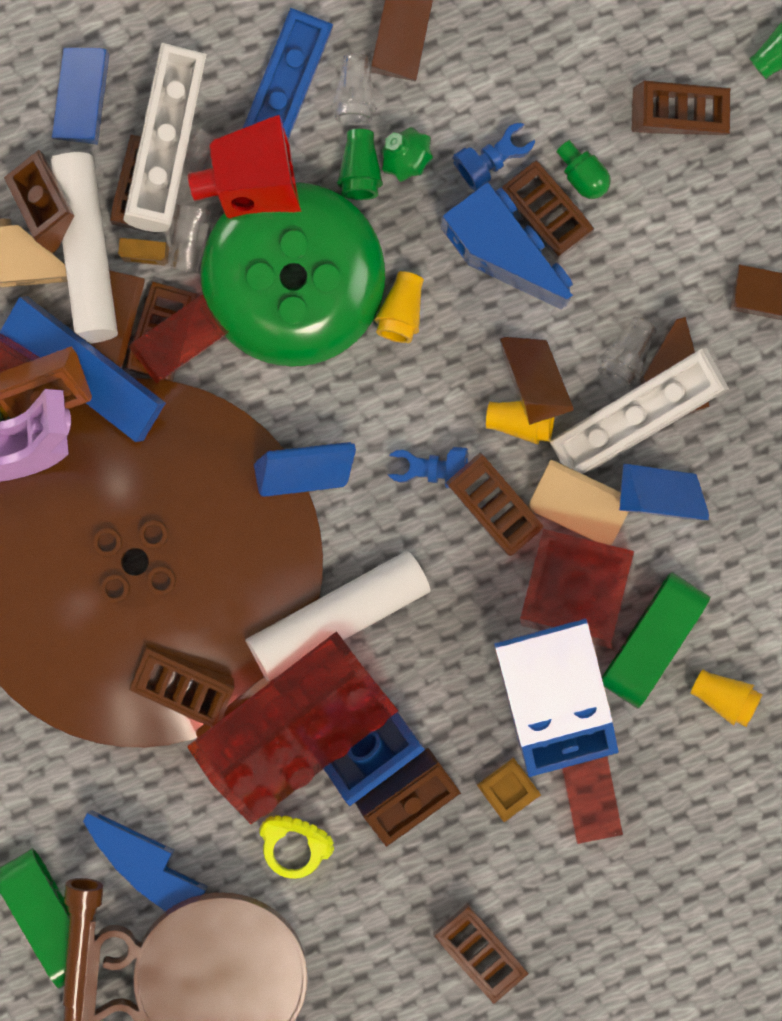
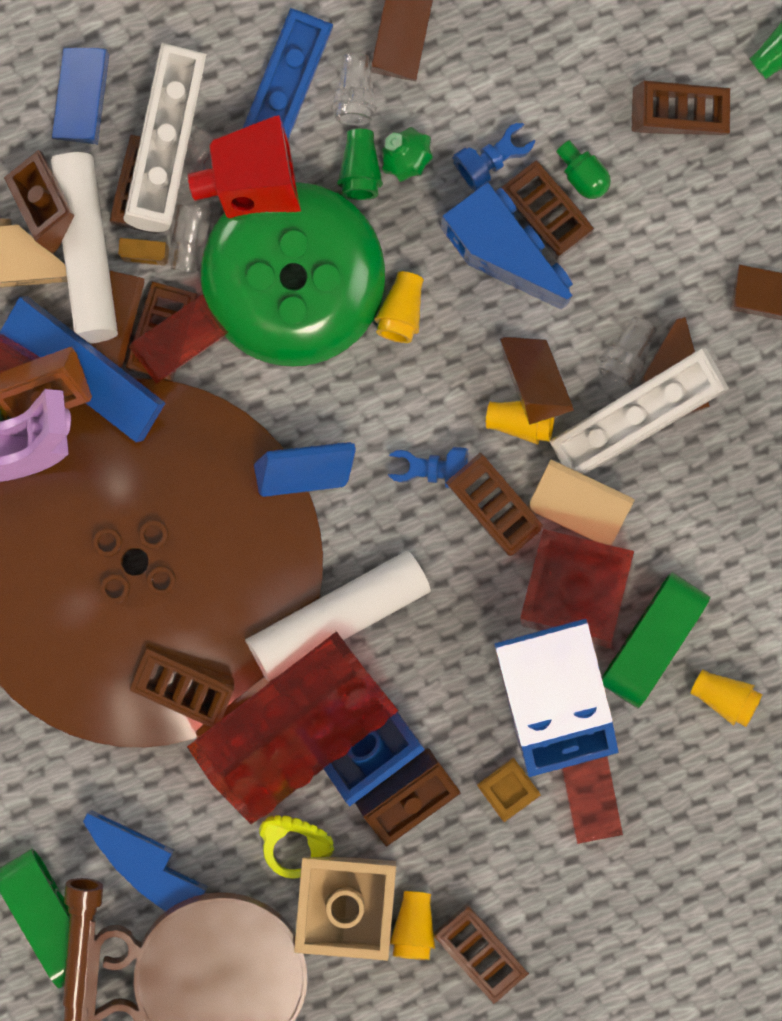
blue slope [619,464,709,520] -> none
none -> tan slope [294,857,396,961]
none -> yellow cone [390,891,435,960]

